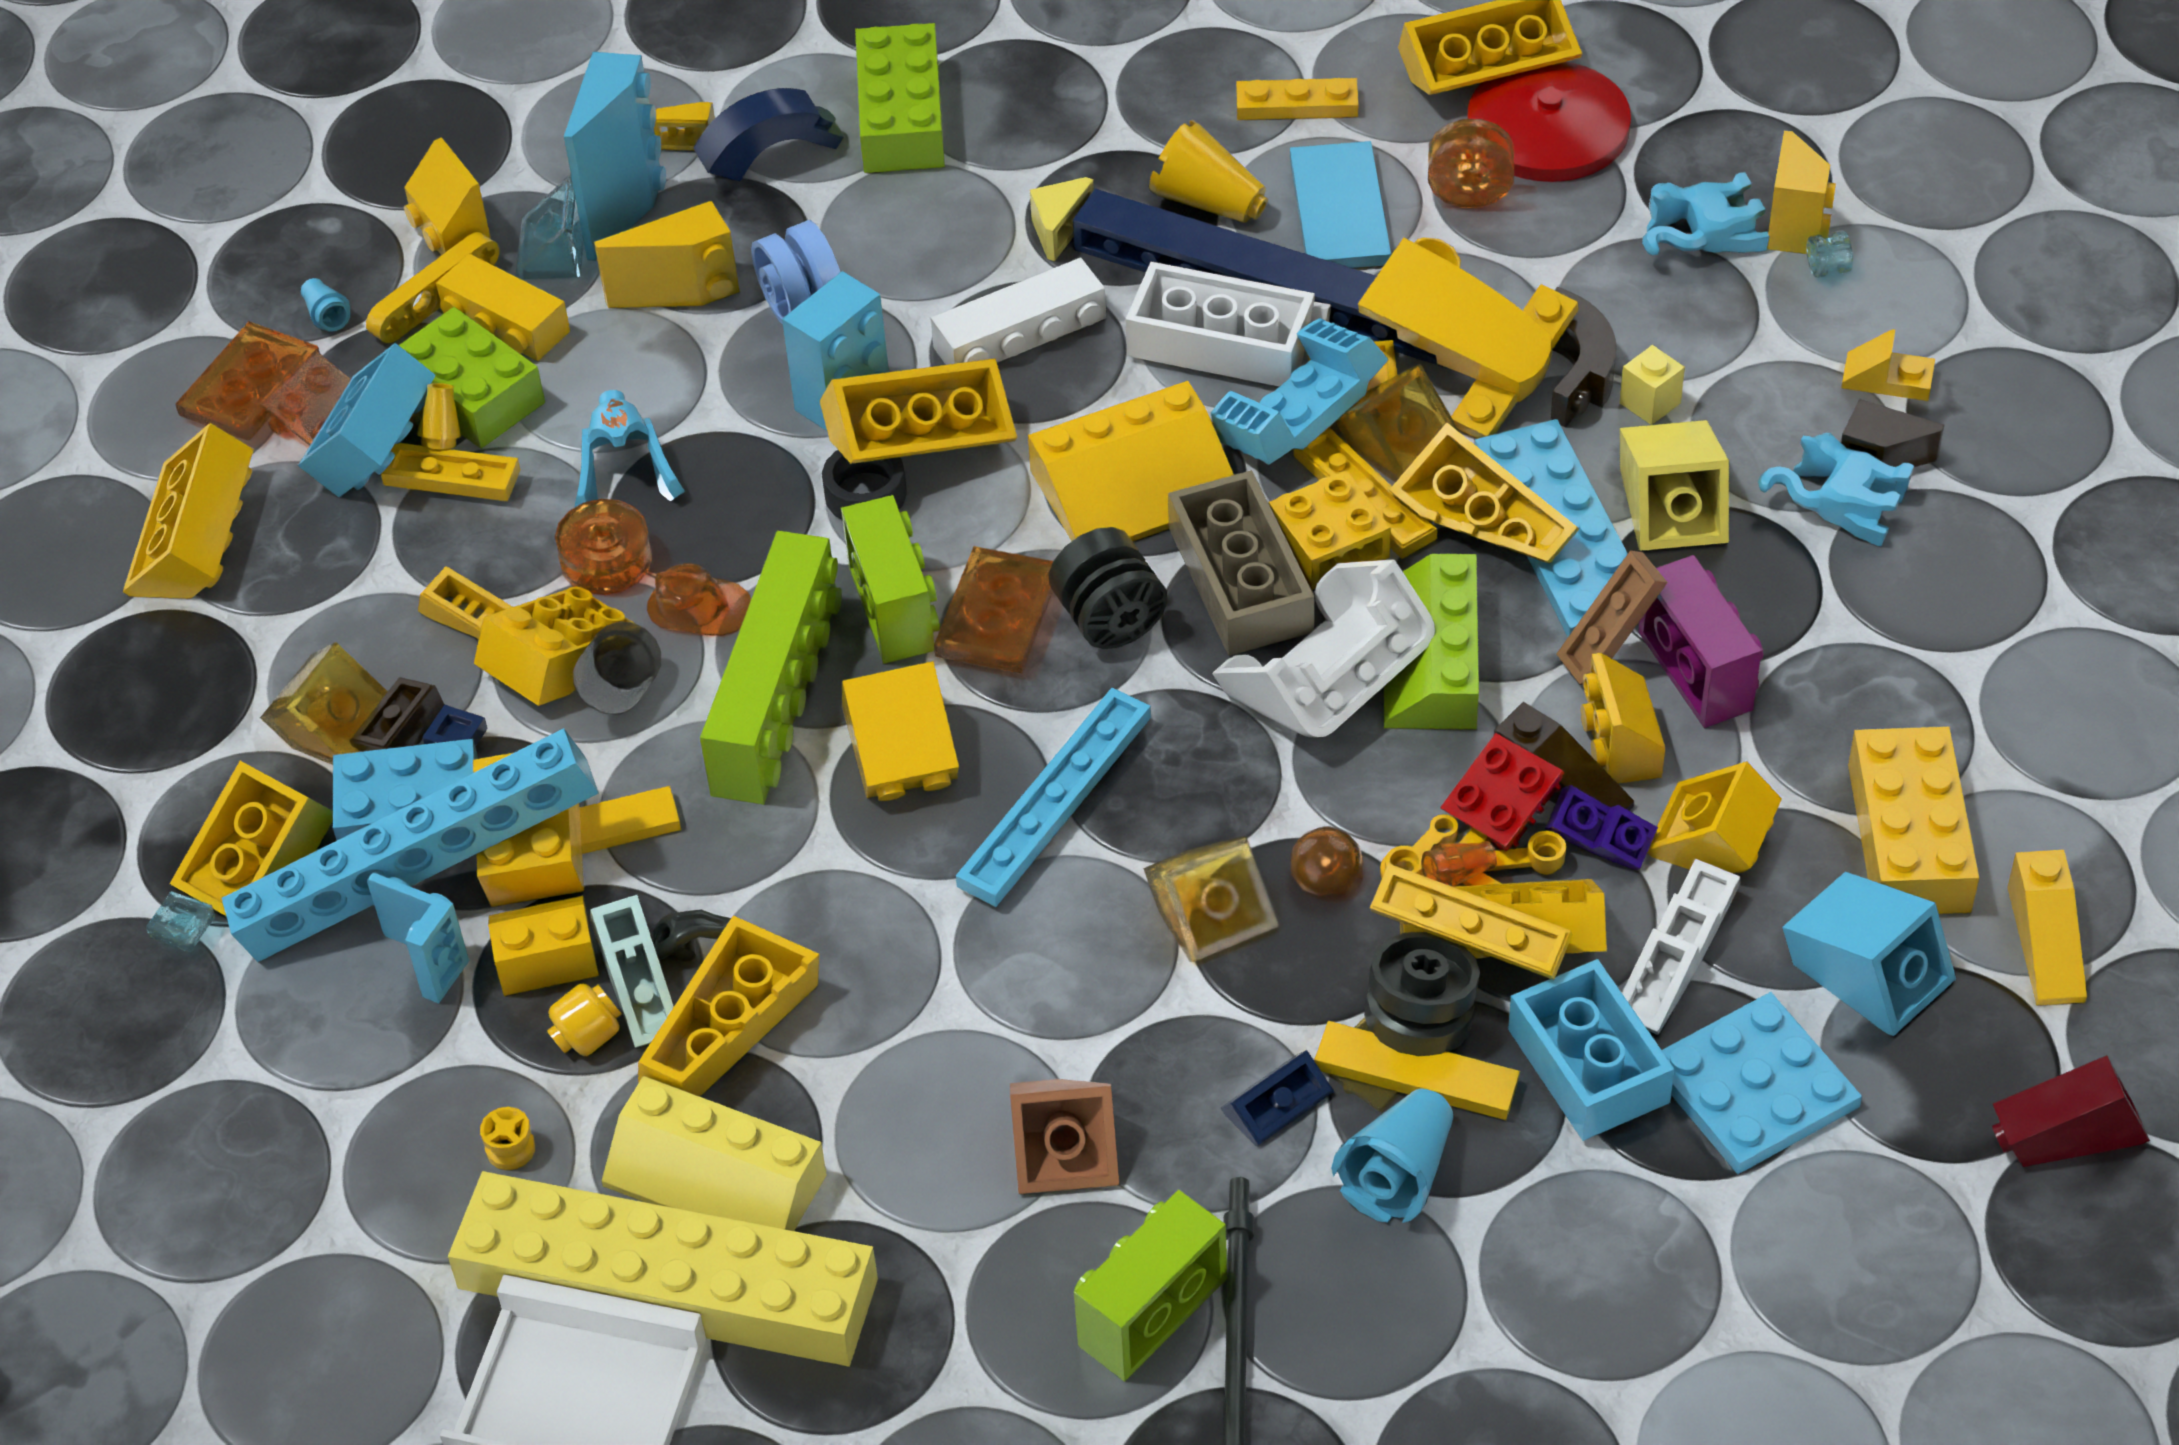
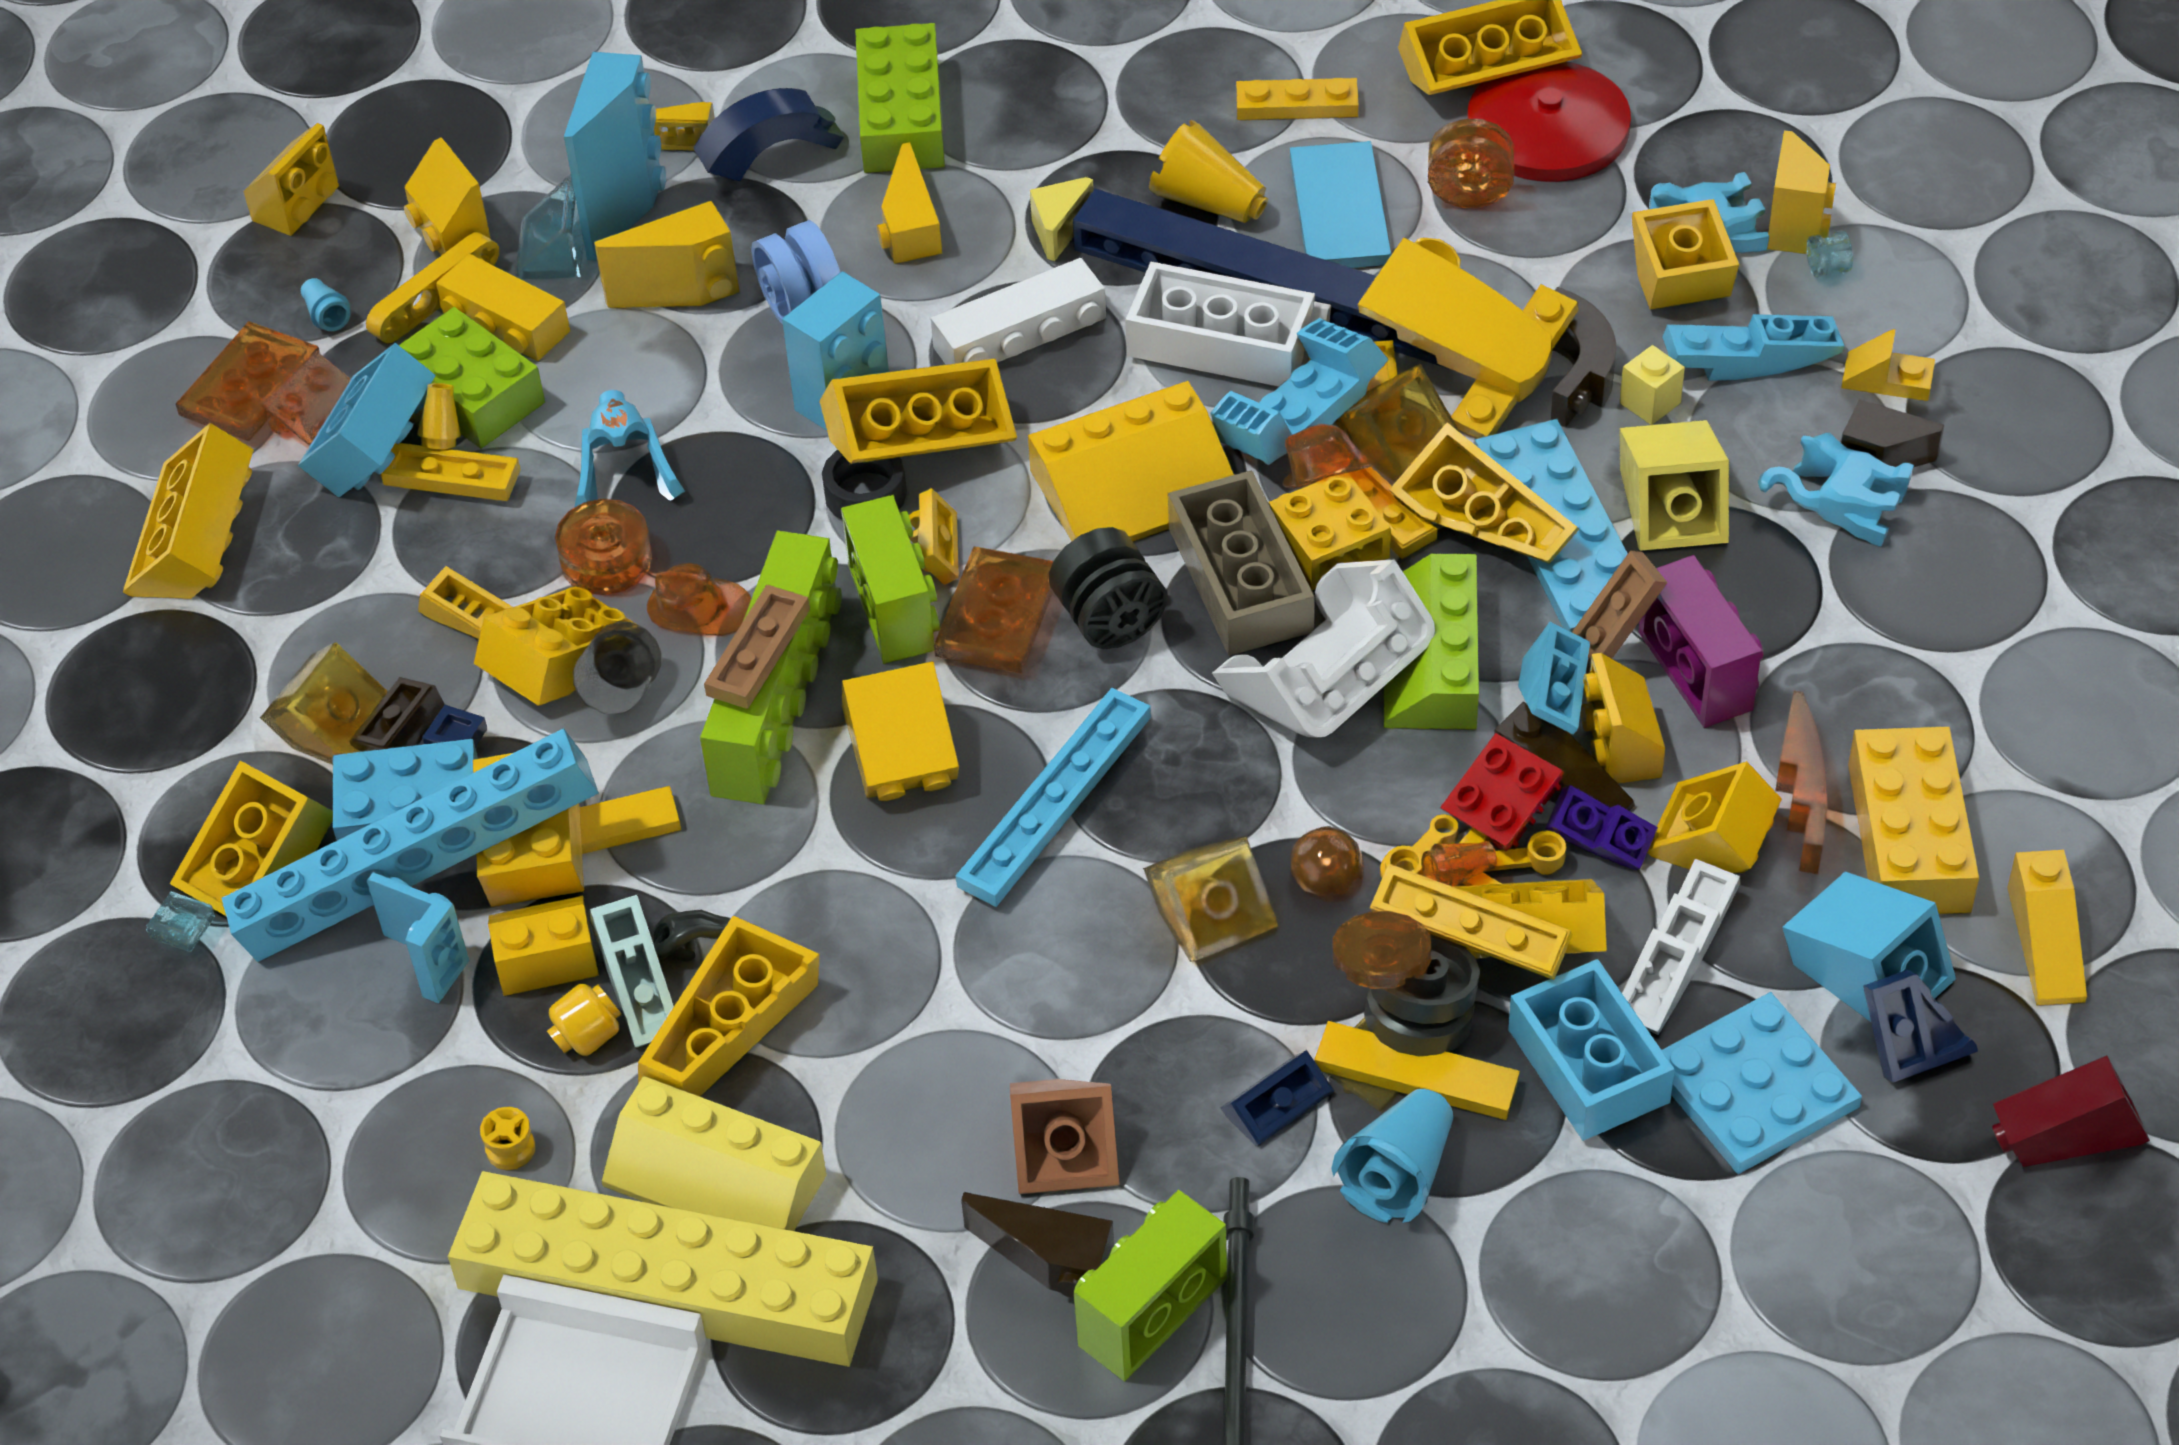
none -> yellow slope [243,123,339,236]
none -> medium nougat plate [704,585,810,709]
none -> yellow slope [877,142,942,264]
none -> yellow plate [909,488,959,585]
none -> dark brown slope [961,1192,1114,1299]
none -> clear orange piece [1283,424,1386,488]
none -> clear orange tile [1333,911,1431,989]
none -> medium azure slope [1518,622,1590,735]
none -> yellow slope [1632,199,1739,310]
none -> medium azure slope [1662,314,1845,381]
none -> clear orange slope [1775,691,1827,874]
none -> dark blue wing [1863,970,1978,1082]

